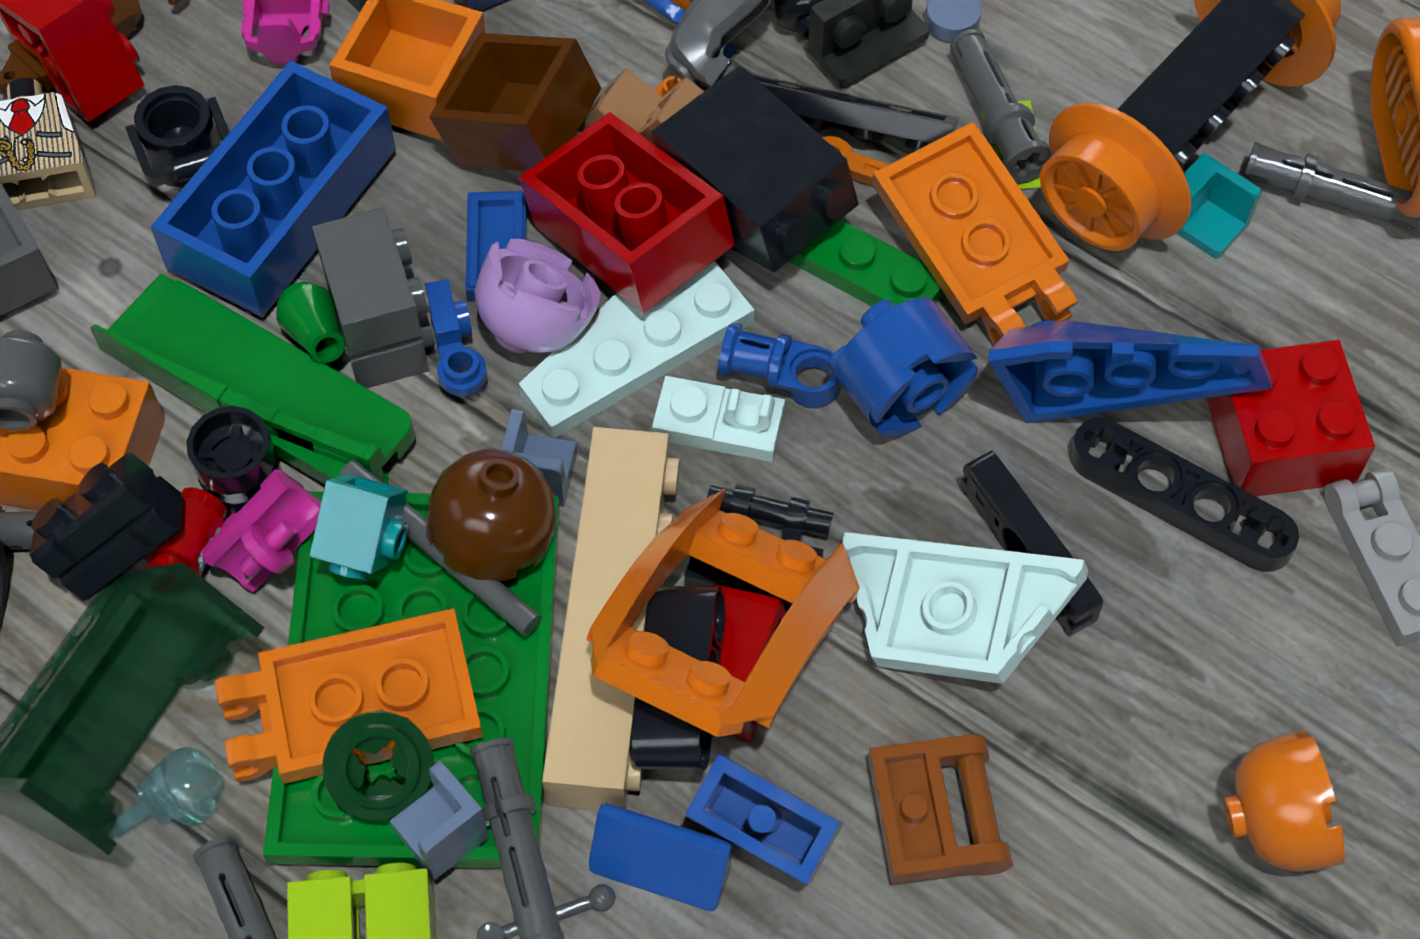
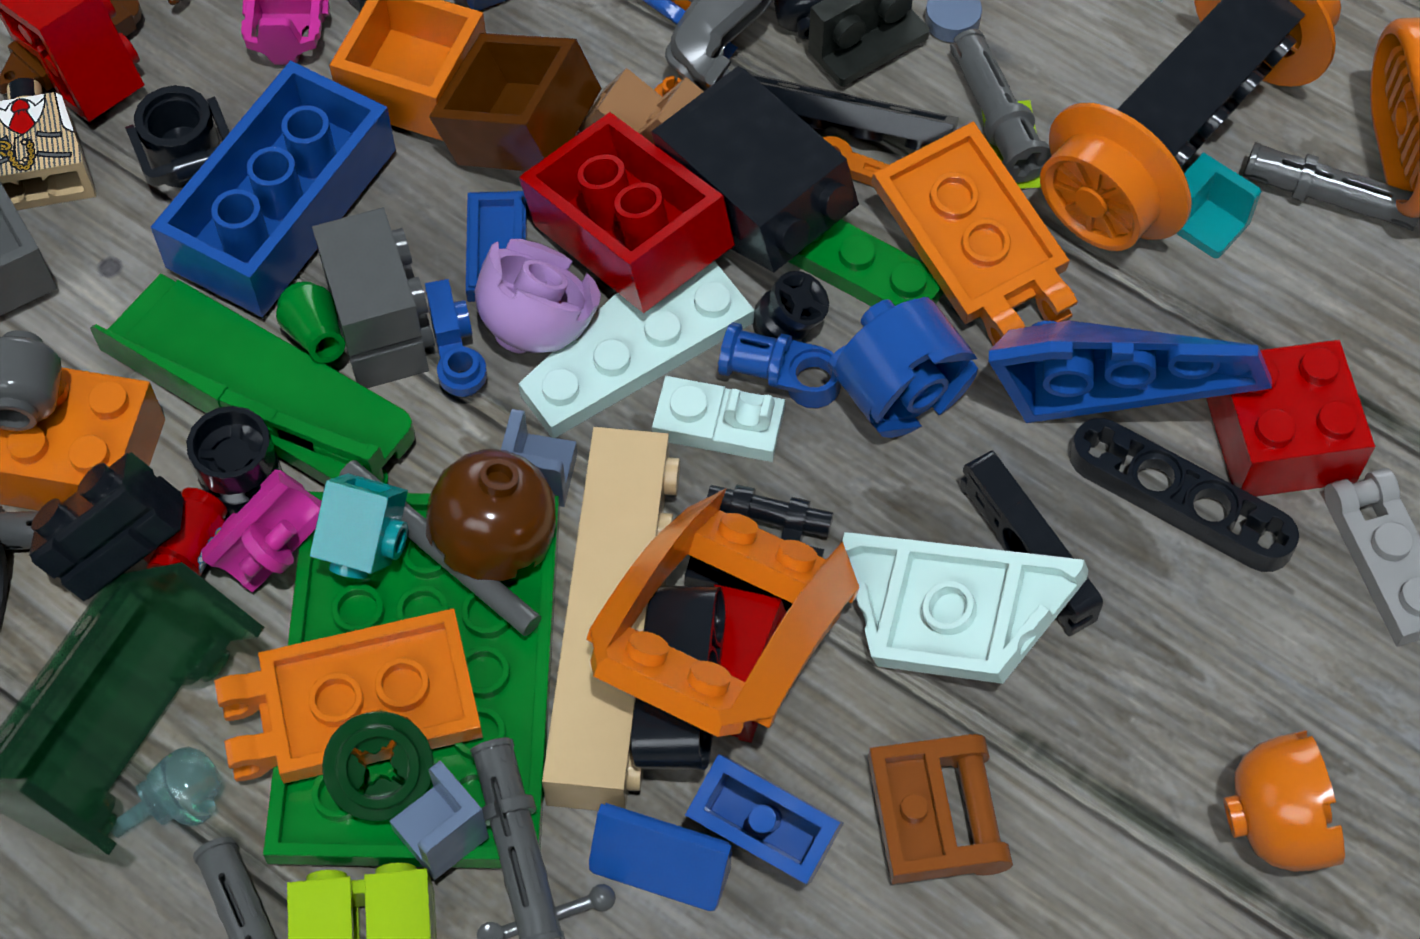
none -> black wheel [754,271,829,342]

